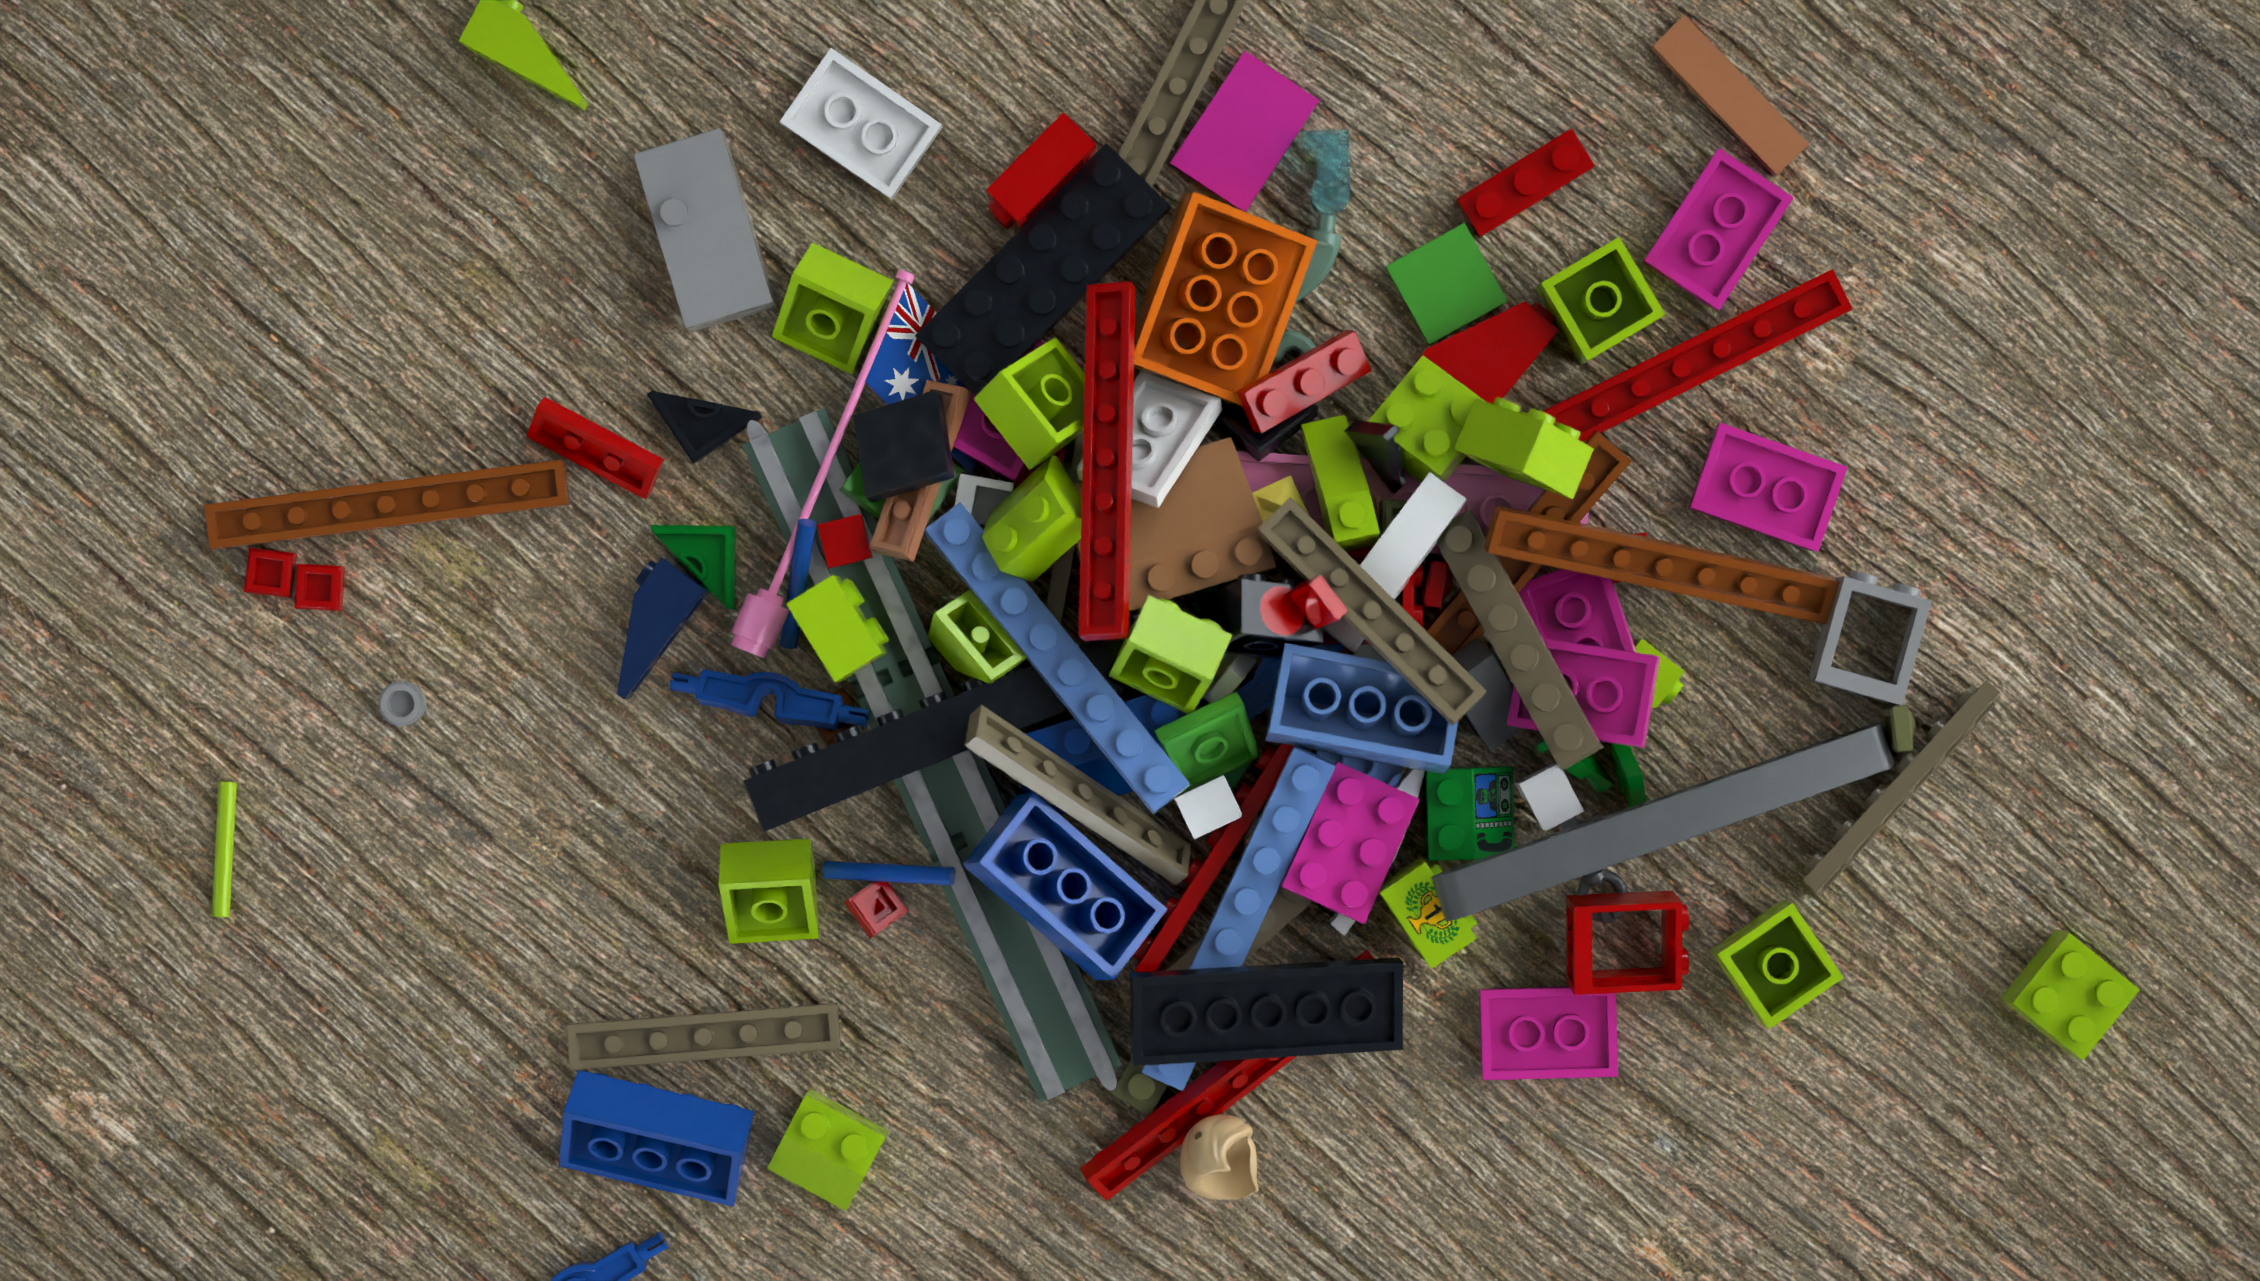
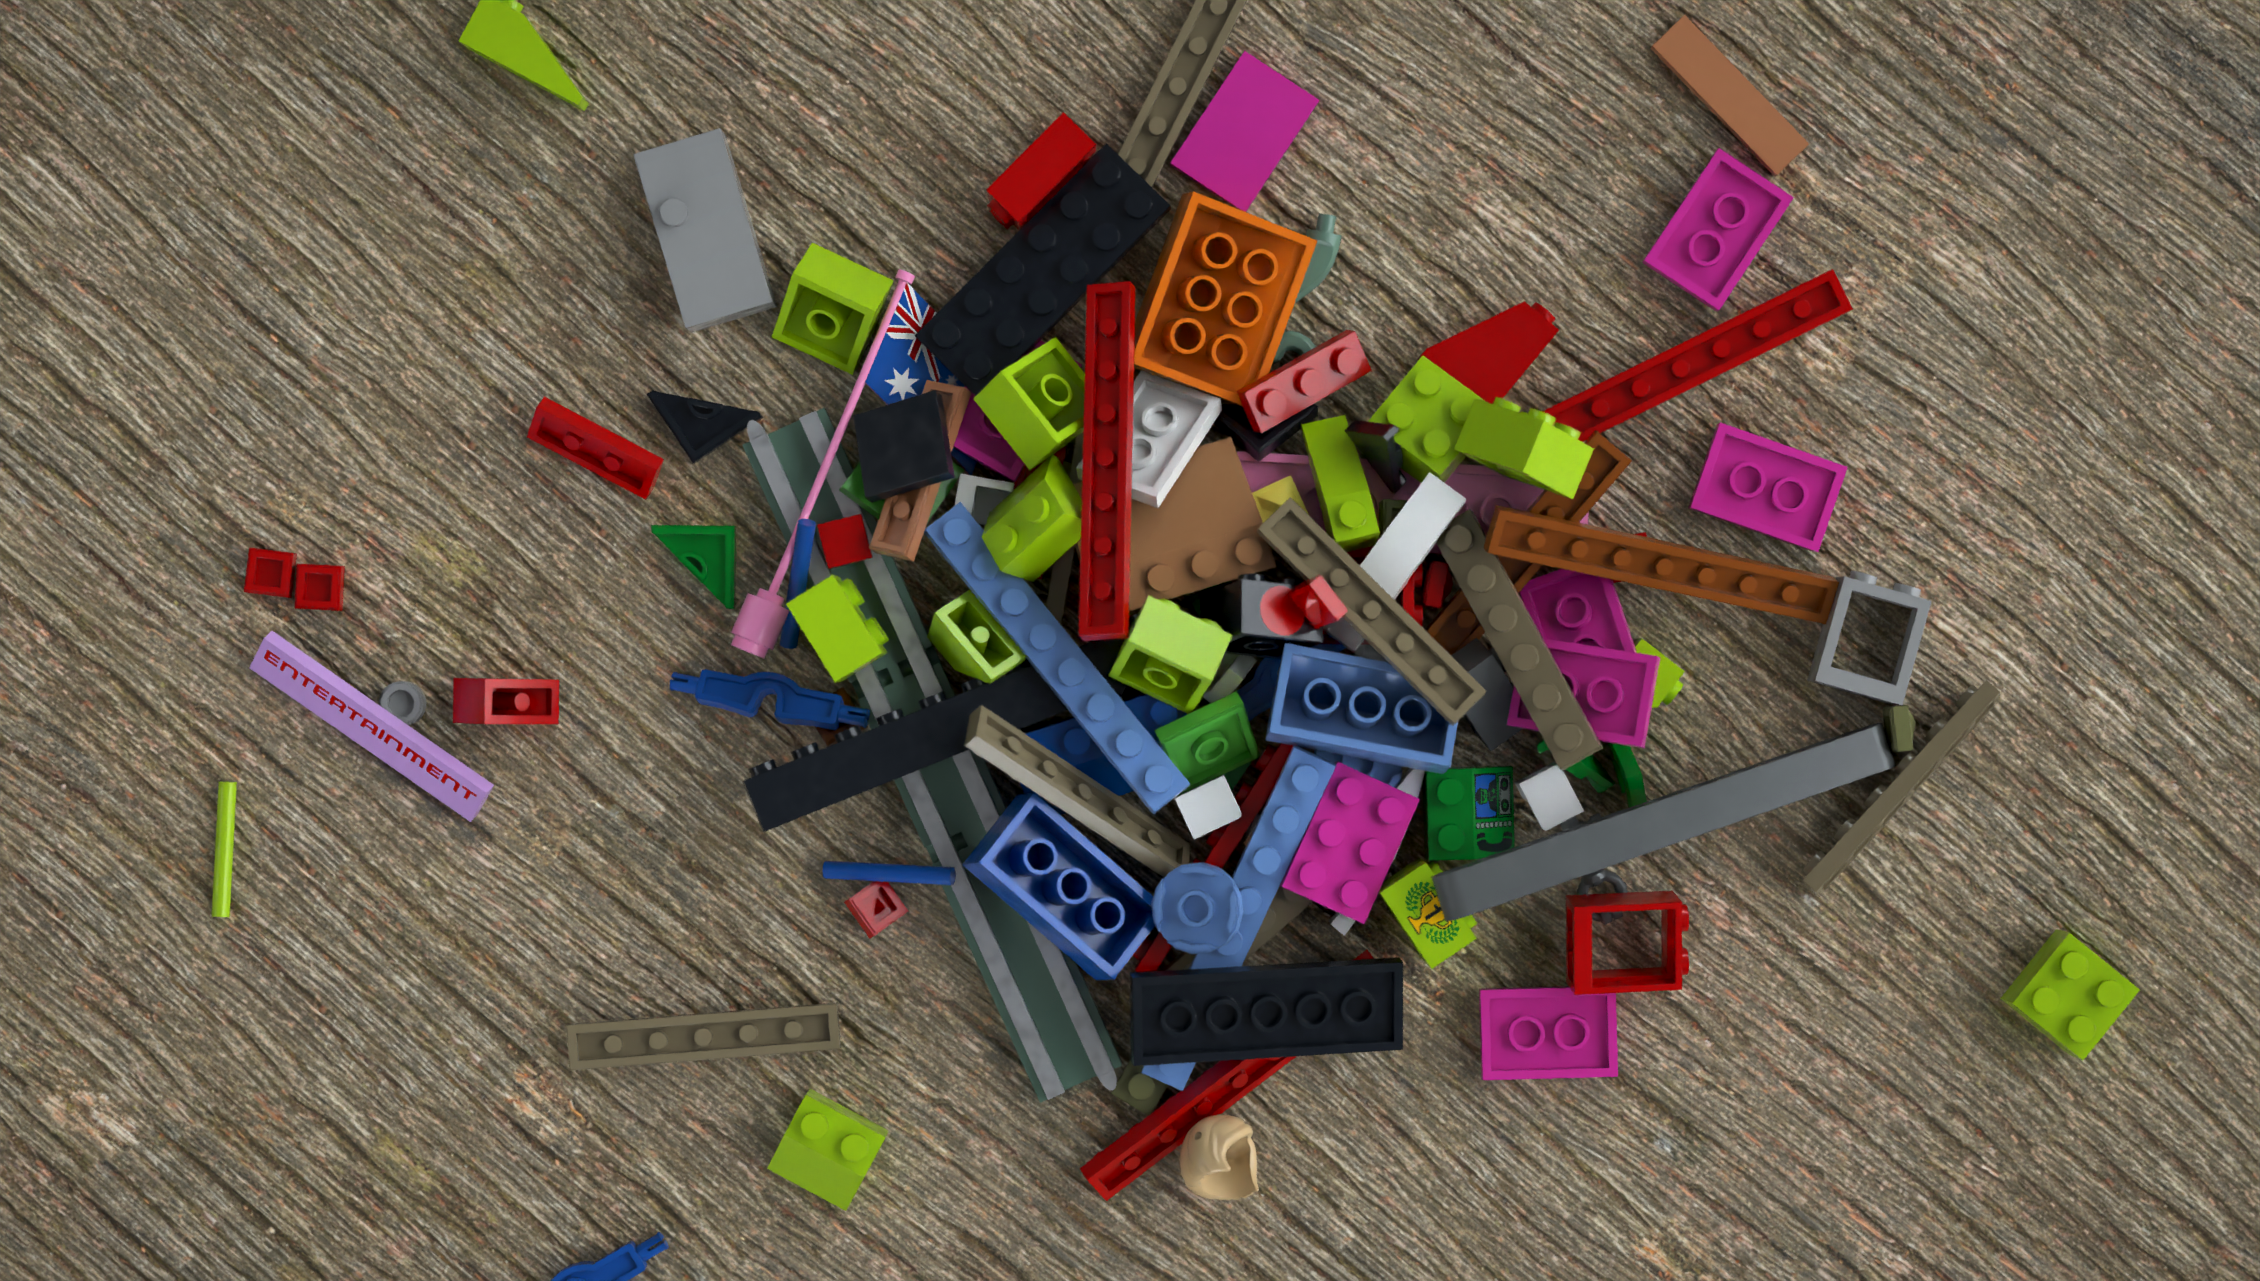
dark orange plate [204,459,570,550] -> none
blue slope [559,1070,754,1207] -> none
dark blue slope [617,558,710,699] -> none
lime slope [719,838,819,944] -> none
white plate [779,48,943,201] -> none
clear light blue leg [1302,130,1350,216] -> none
bright green tile [1385,223,1508,346] -> none
red plate [1456,128,1595,238] -> none
lime brick [1535,237,1666,365] -> none
lime brick [1709,899,1844,1029] -> none
none -> lavender tile [249,631,494,822]
none -> red slope [453,678,559,724]
none -> medium blue tile [1151,862,1244,954]

